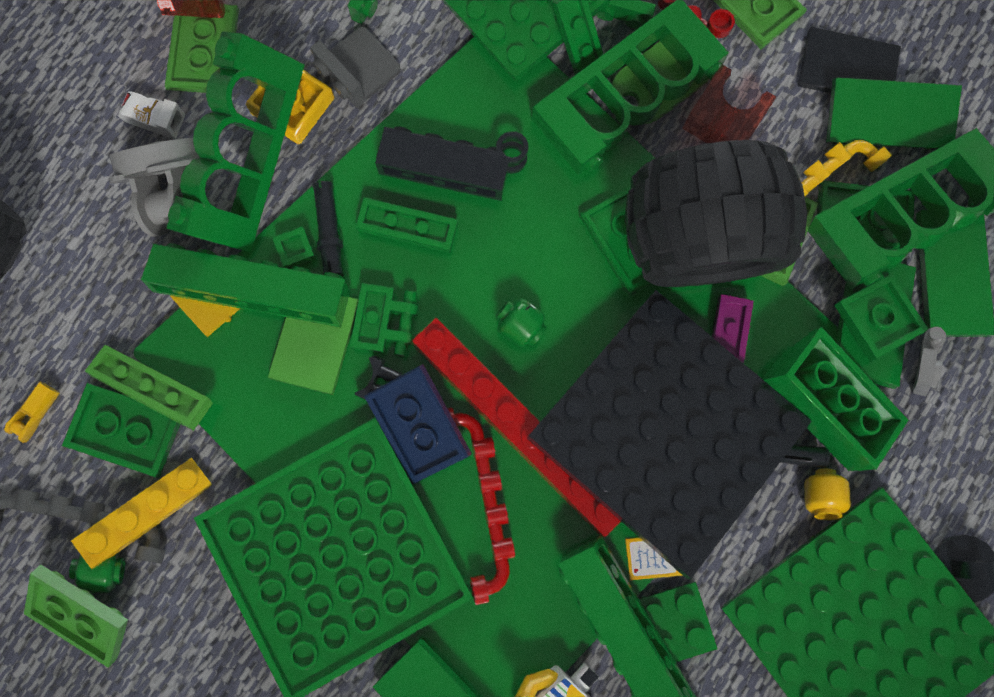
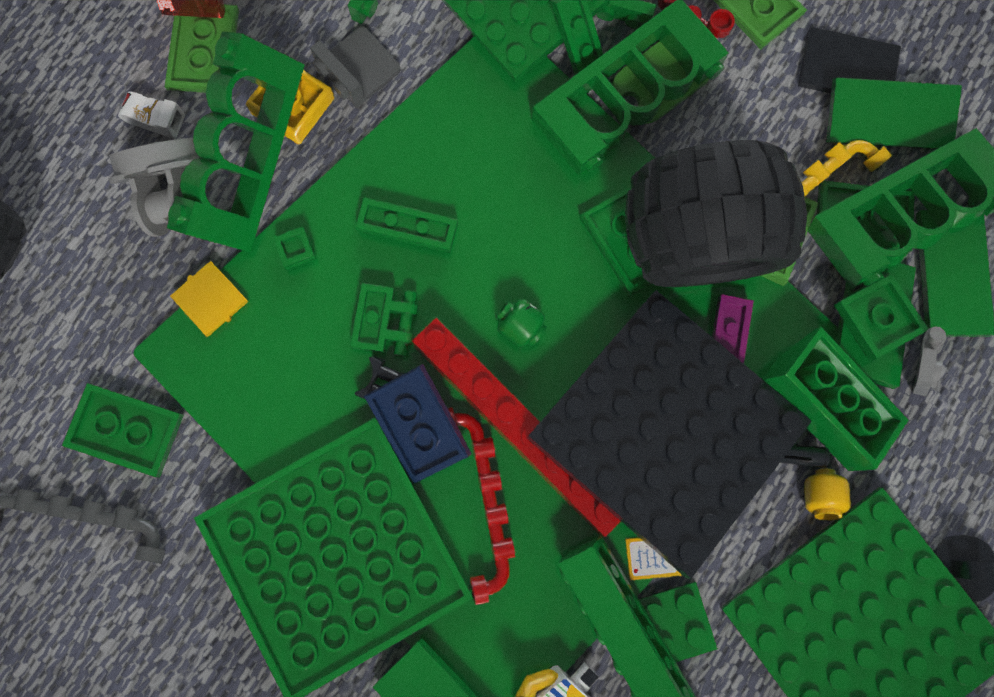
yellow bar [4,381,60,443] -> none
bright green plate [24,564,128,668] -> none
green head [69,552,126,593] -> none
yellow plate [71,457,212,569] -> none
bright green plate [85,345,213,431] -> none
green brick [141,243,351,328] -> none
bright green tile [268,297,358,395] -> none
black pin [312,181,344,277] -> none
black hinge [375,126,529,201] -> none
clear red piece [682,64,776,144] -> none

